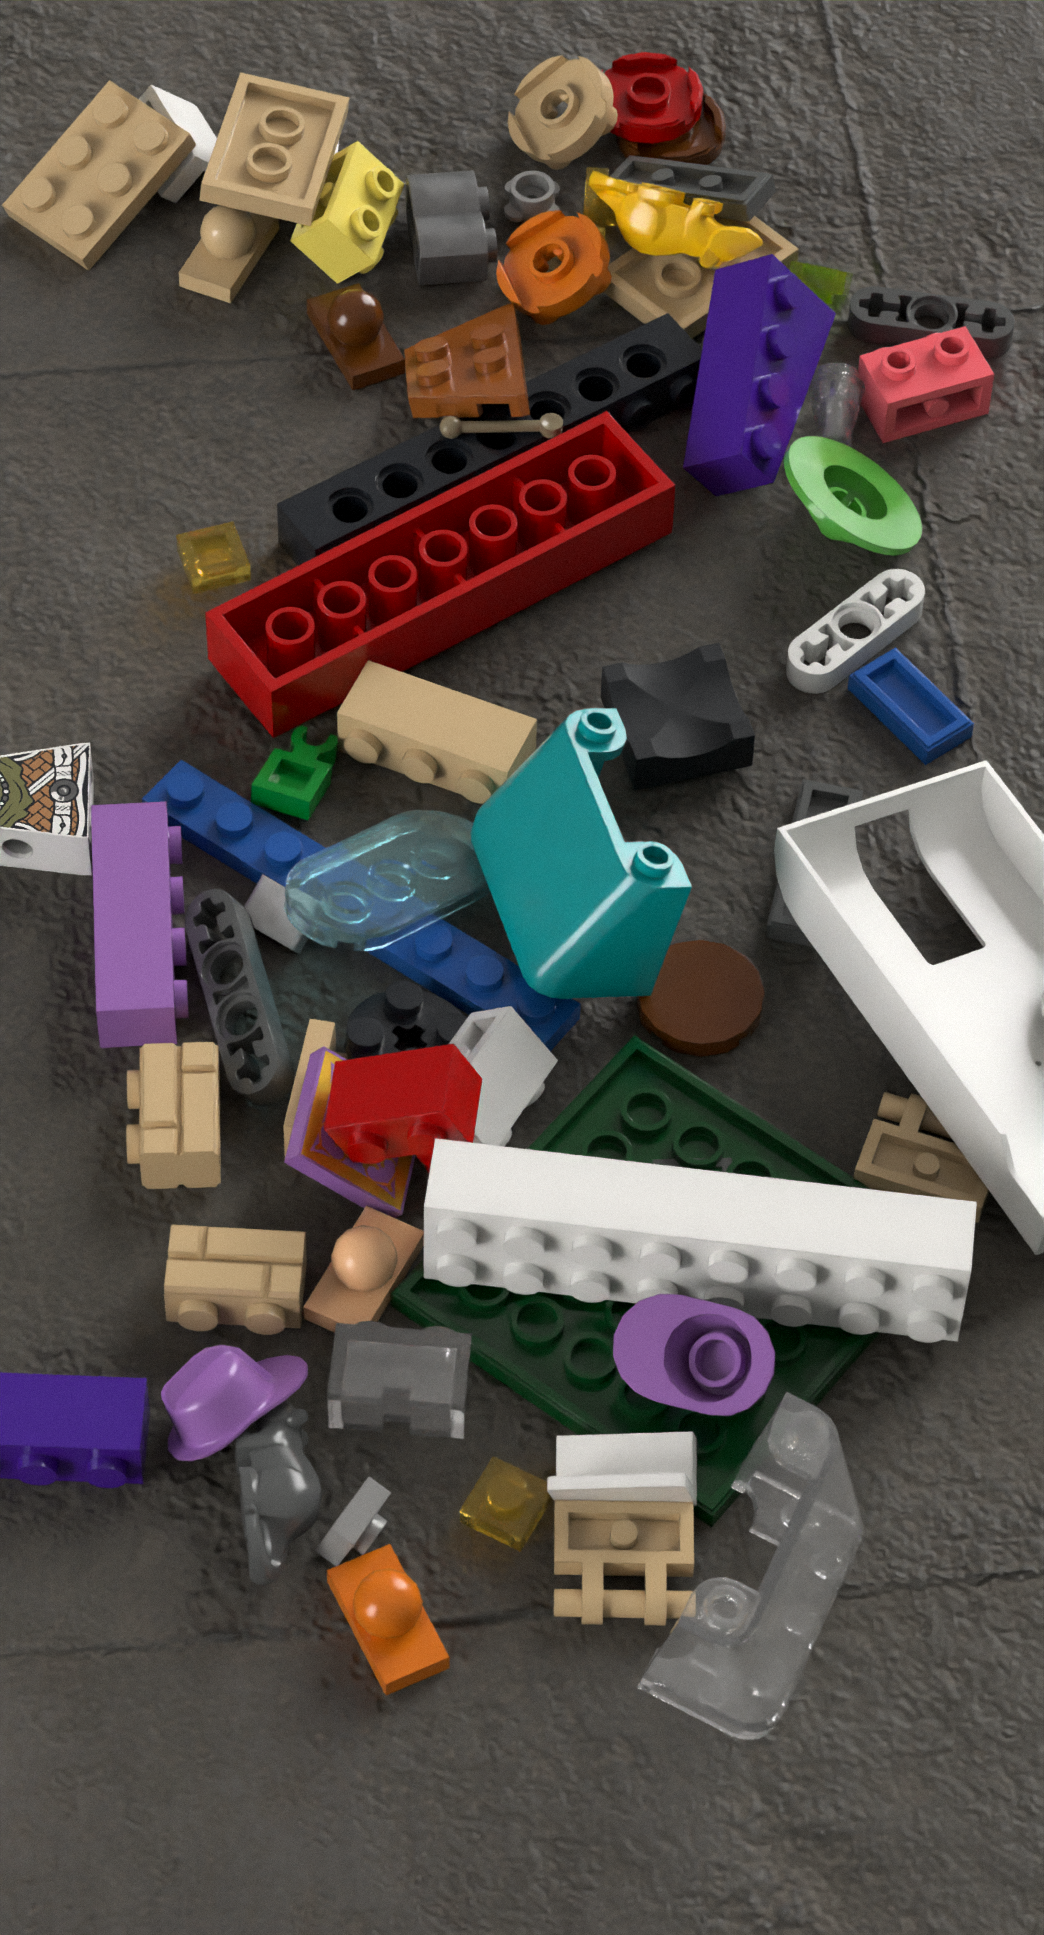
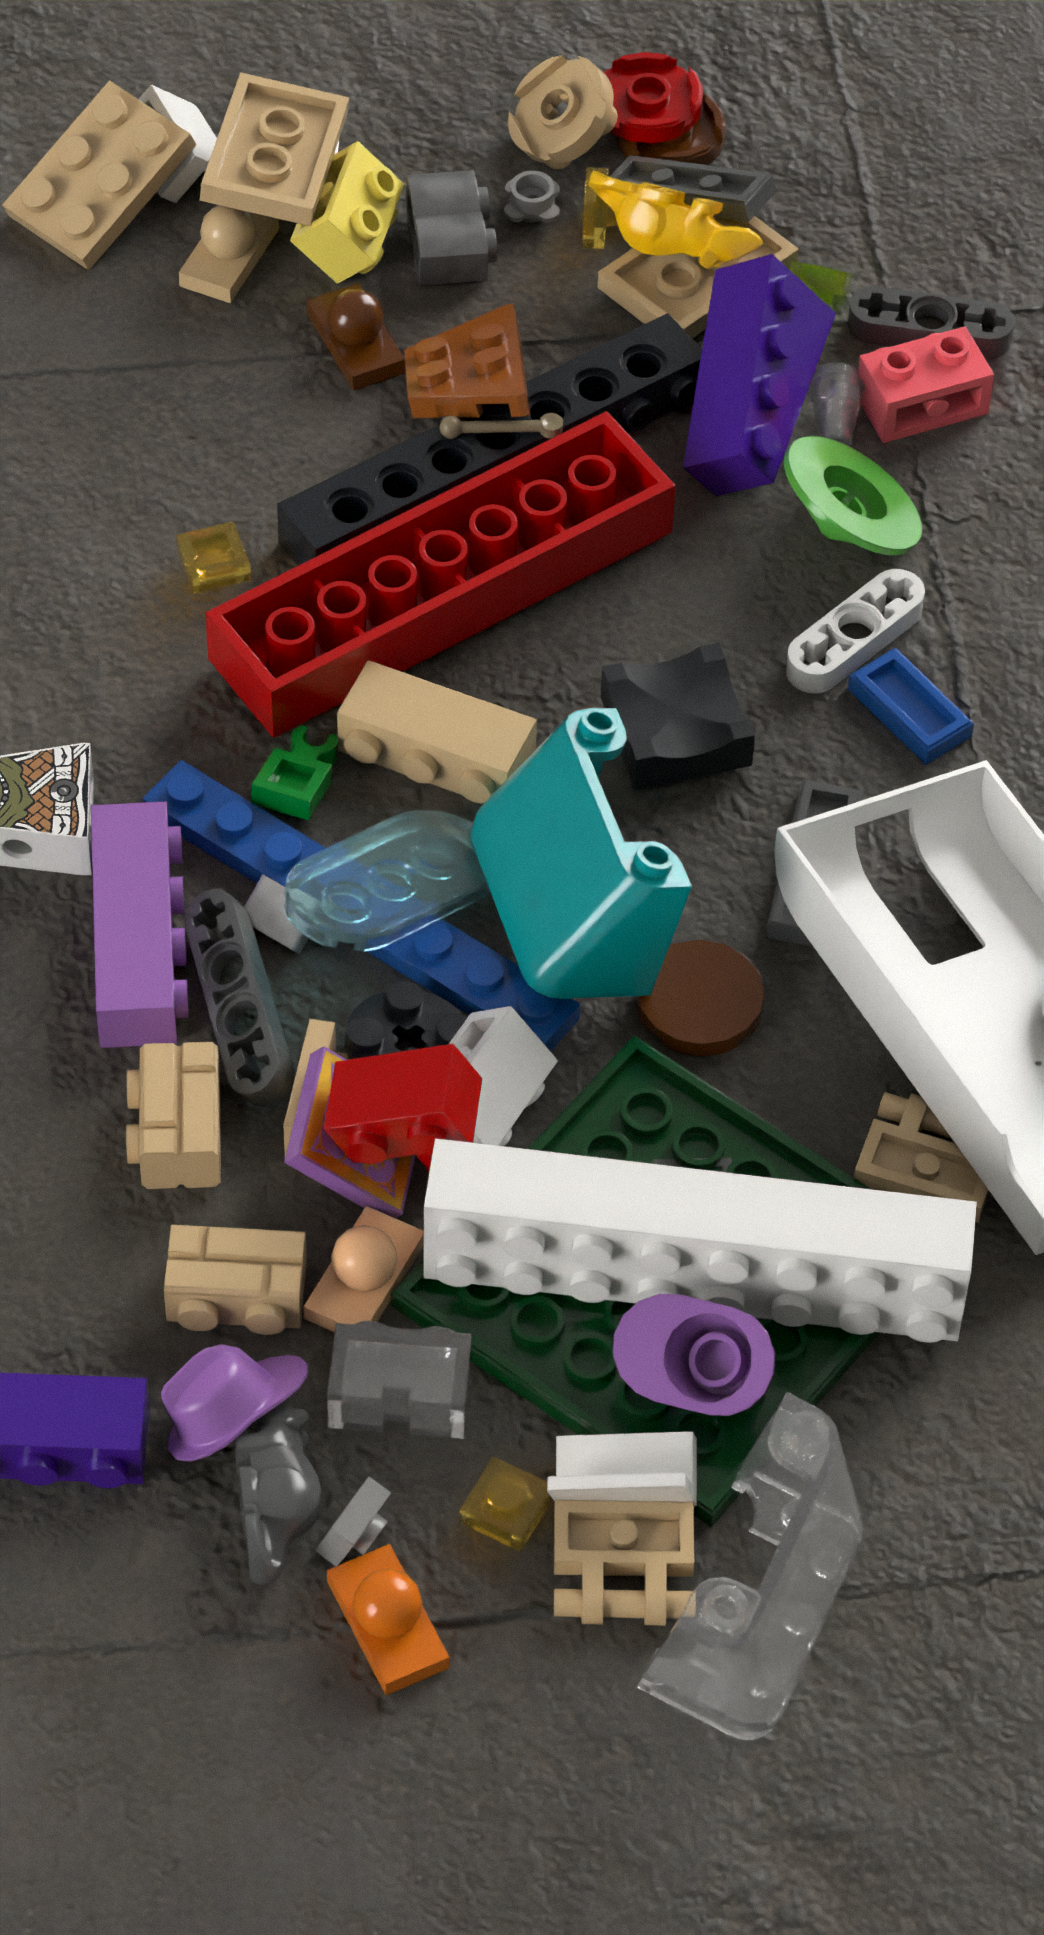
orange plate [496,210,612,325] -> none

